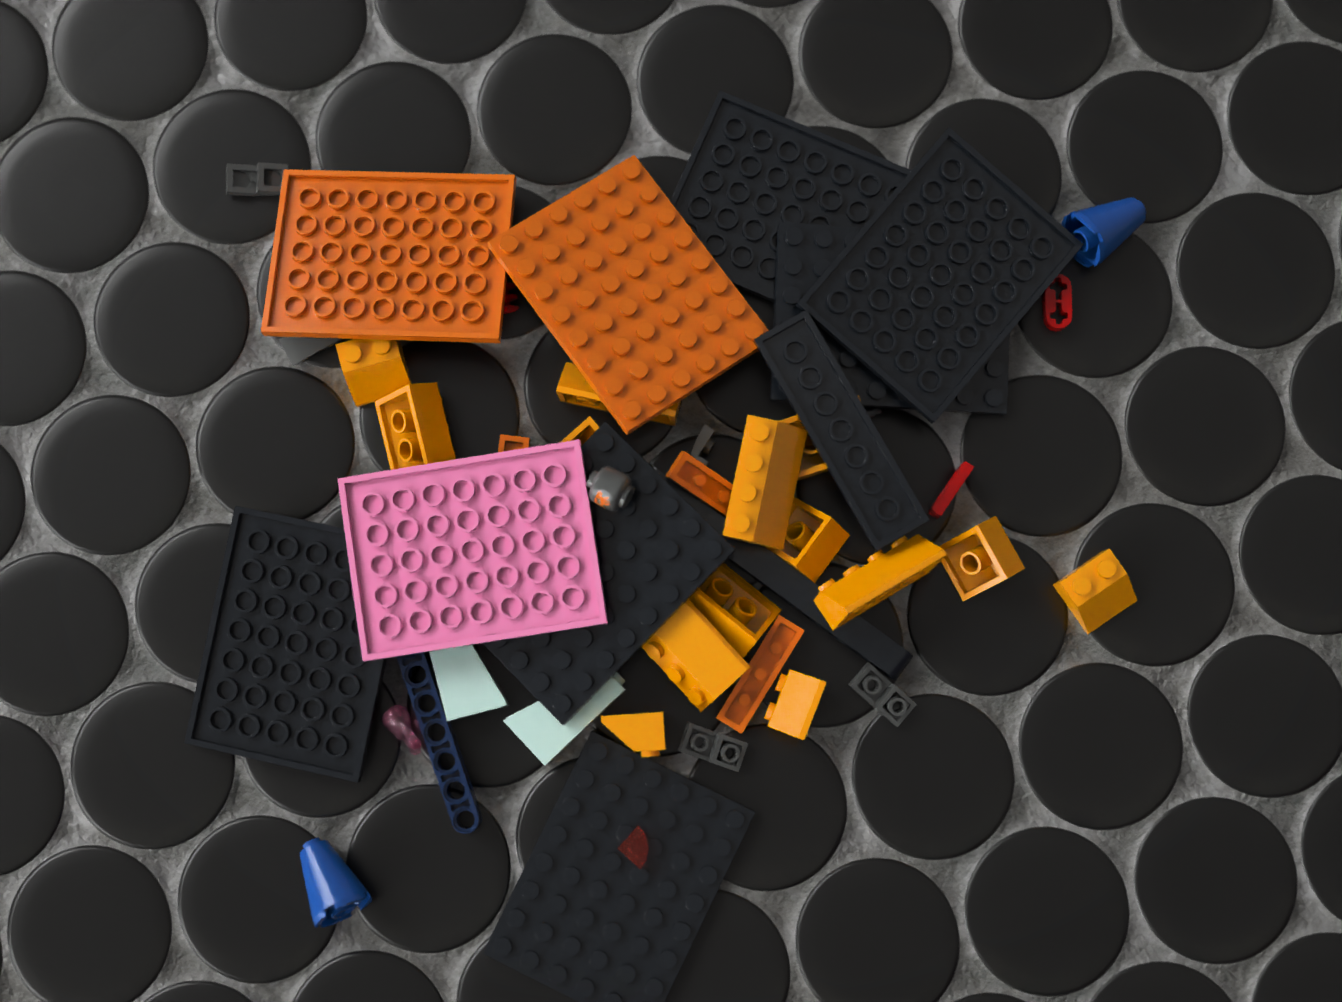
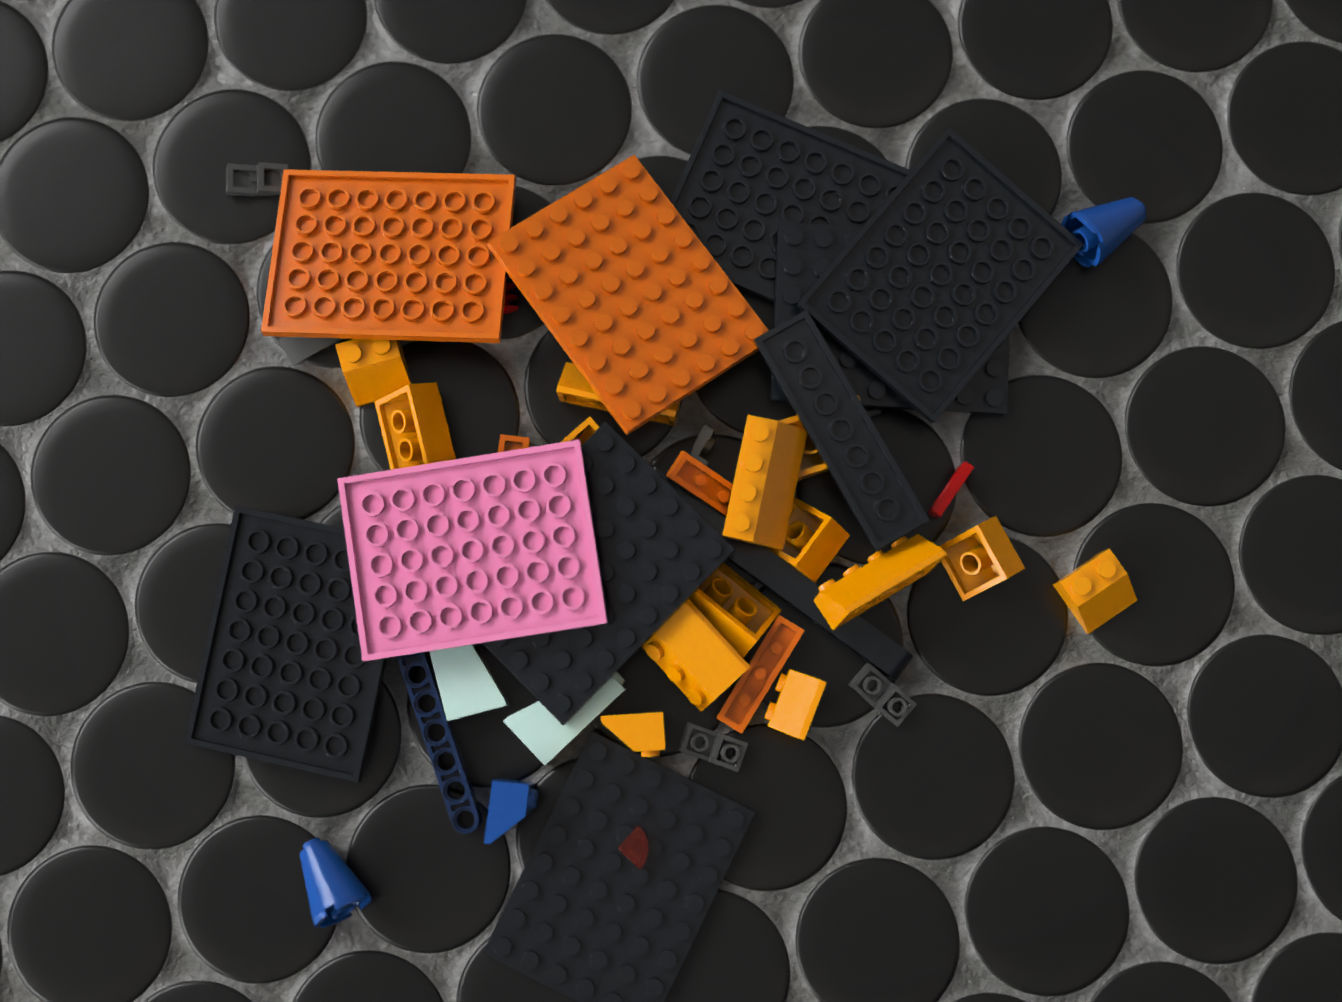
clear pink piece [381,705,421,755] -> none
dark grey head [586,466,635,511] -> none
red beam [1042,274,1072,332] -> none
none -> blue slope [484,778,539,844]

